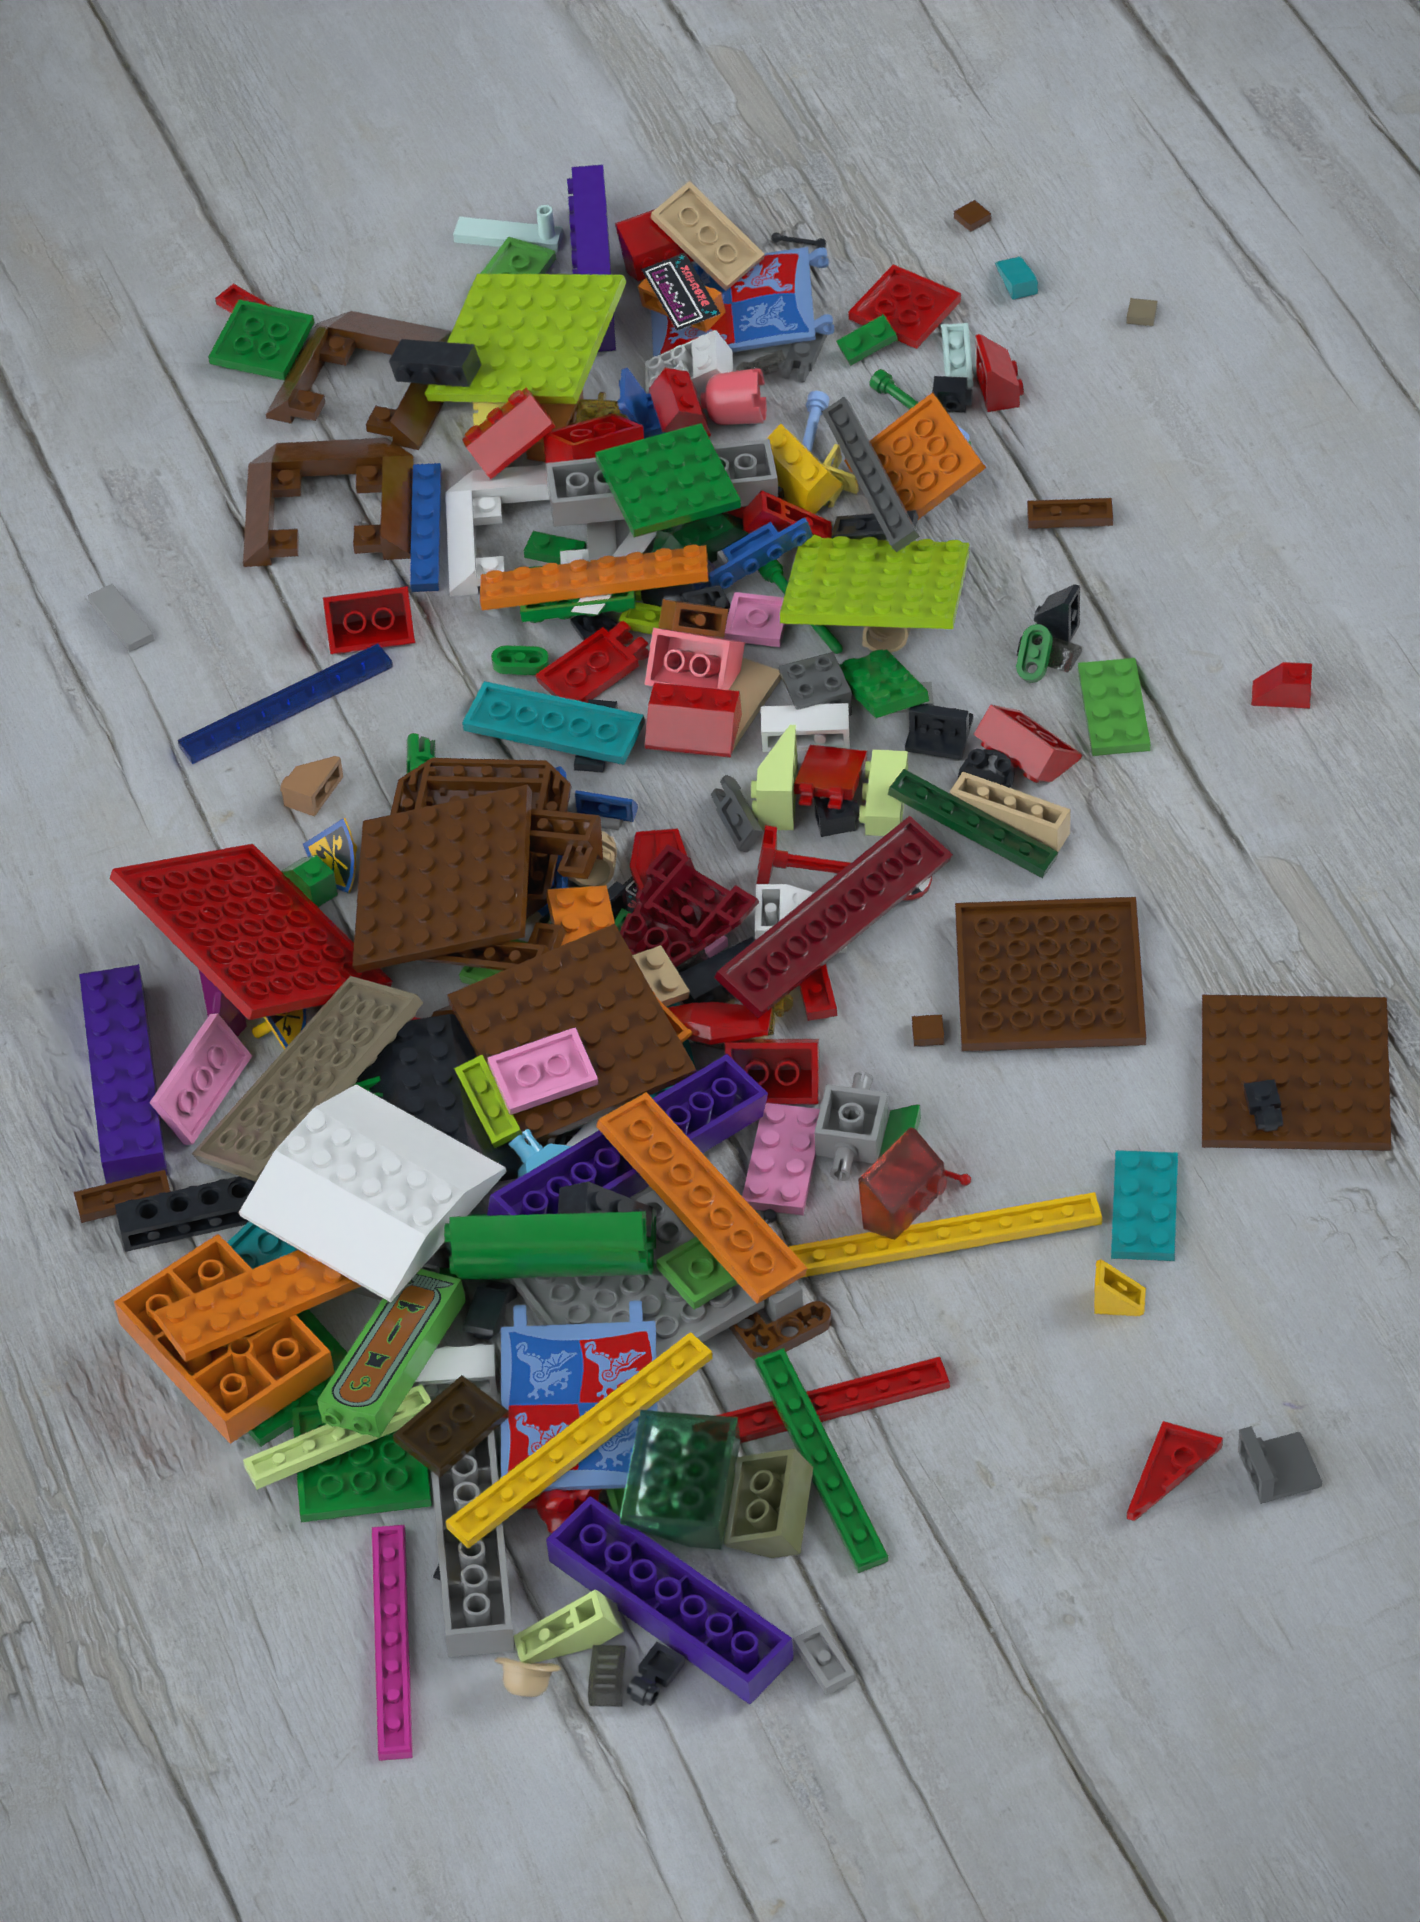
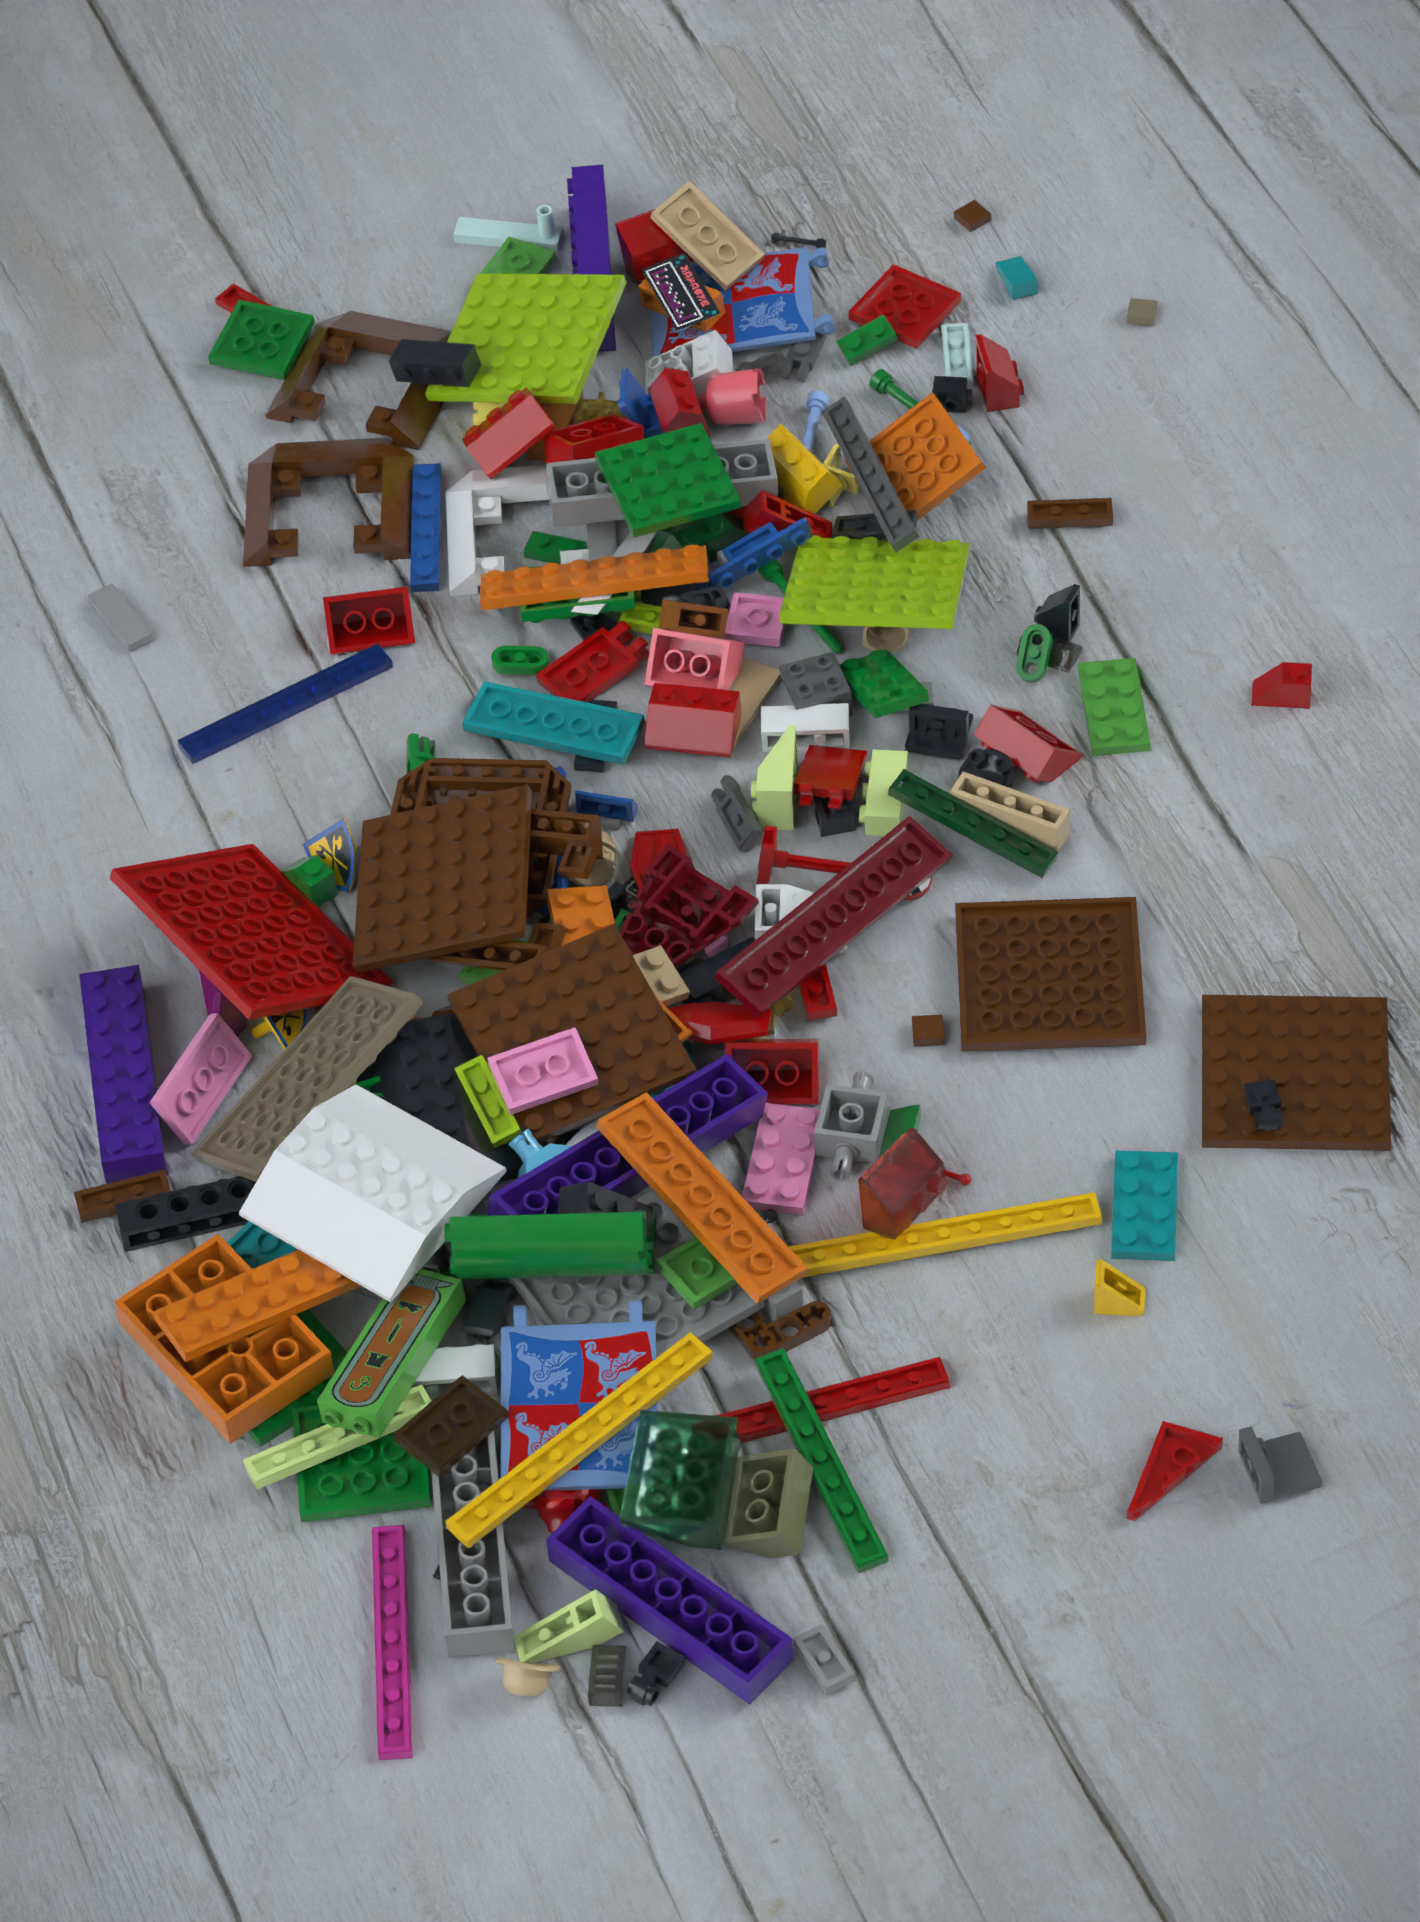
medium nougat slope [280,756,344,817] -> none

